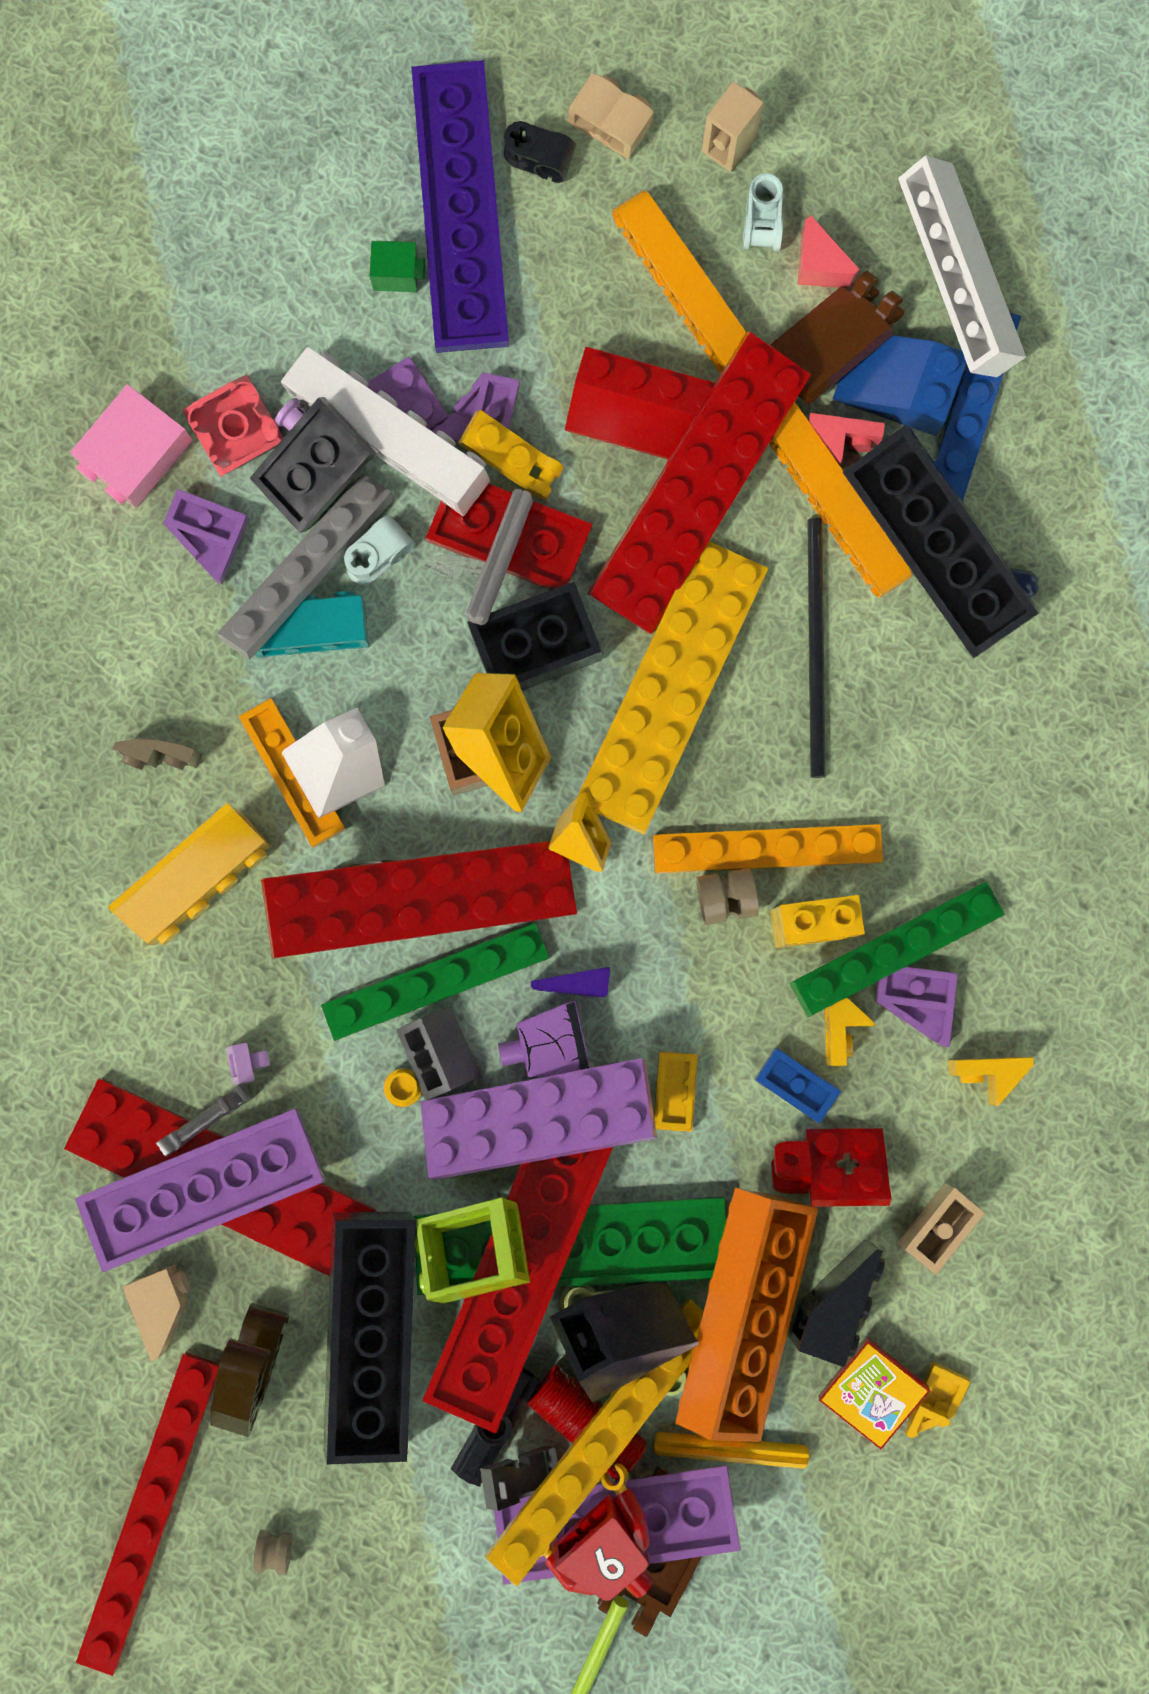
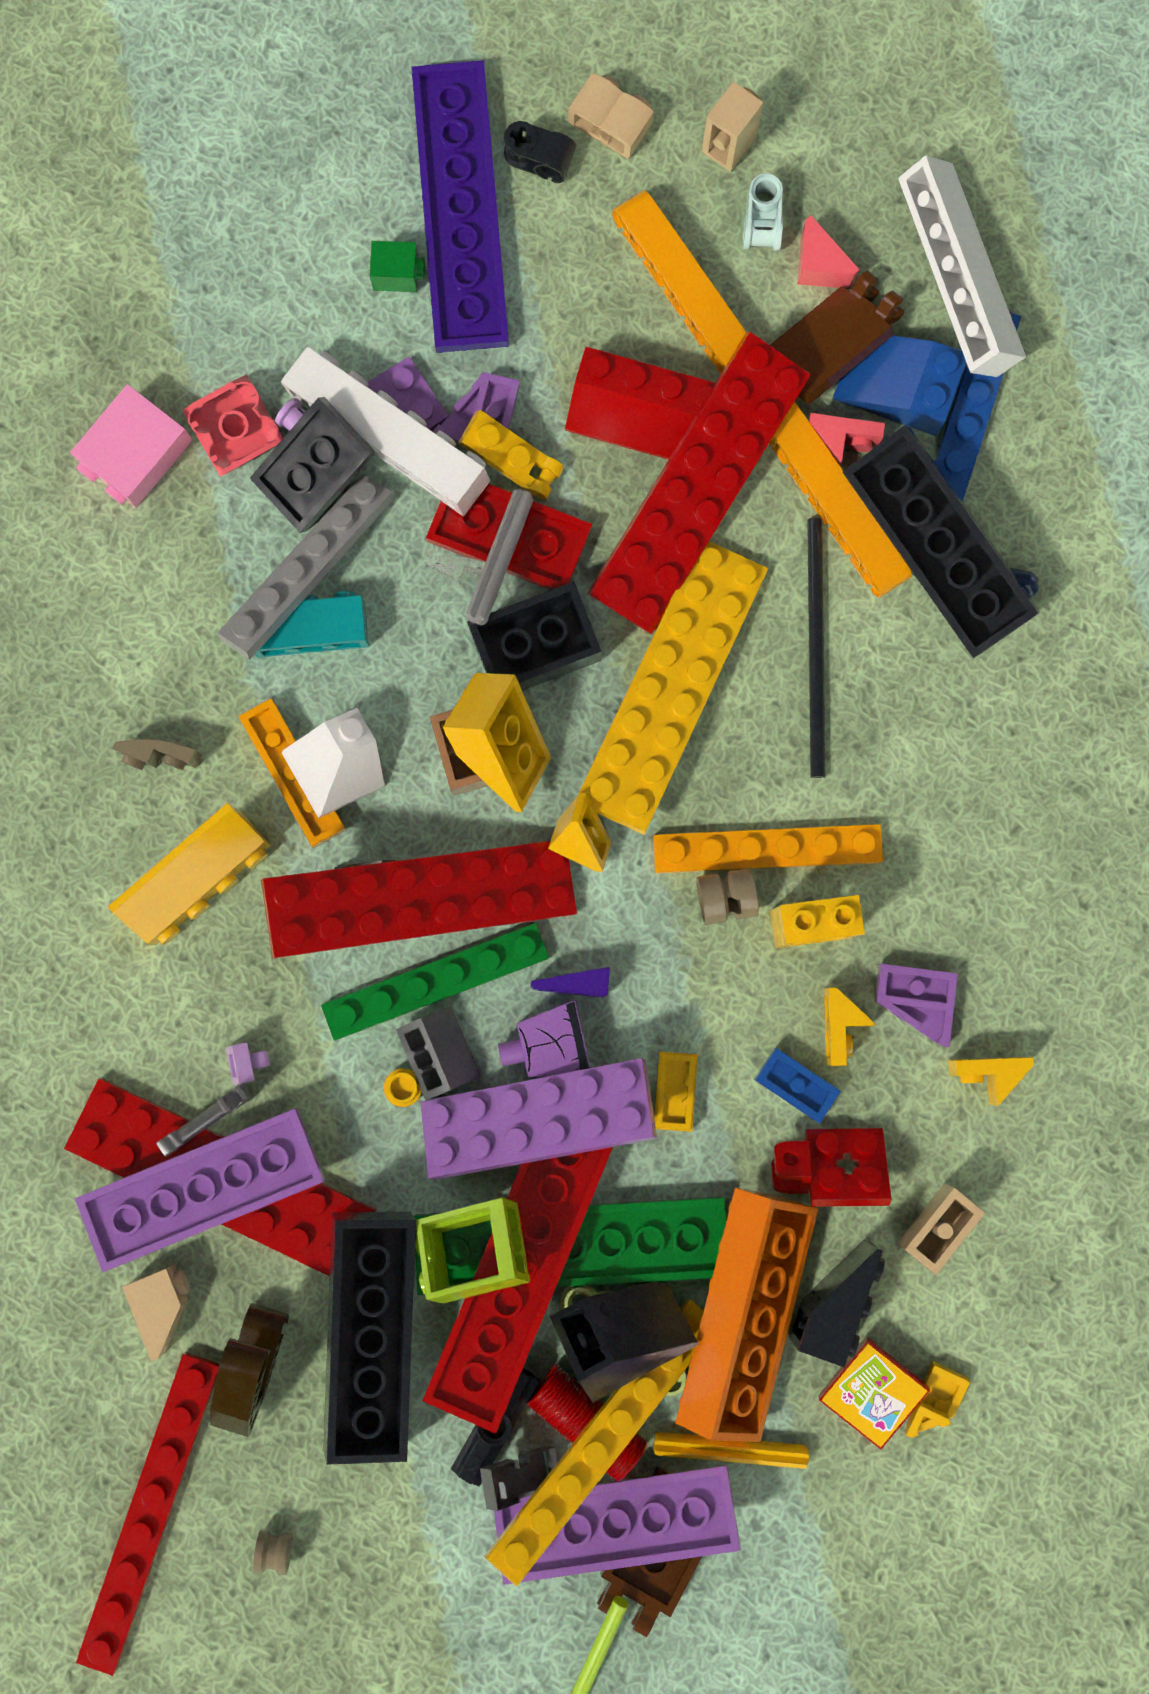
medium lavender wing [163,489,249,585] -> none
light aqua piece [344,515,416,585] -> none
torso [541,1464,652,1601] -> none
green plate [789,881,1005,1018] -> none

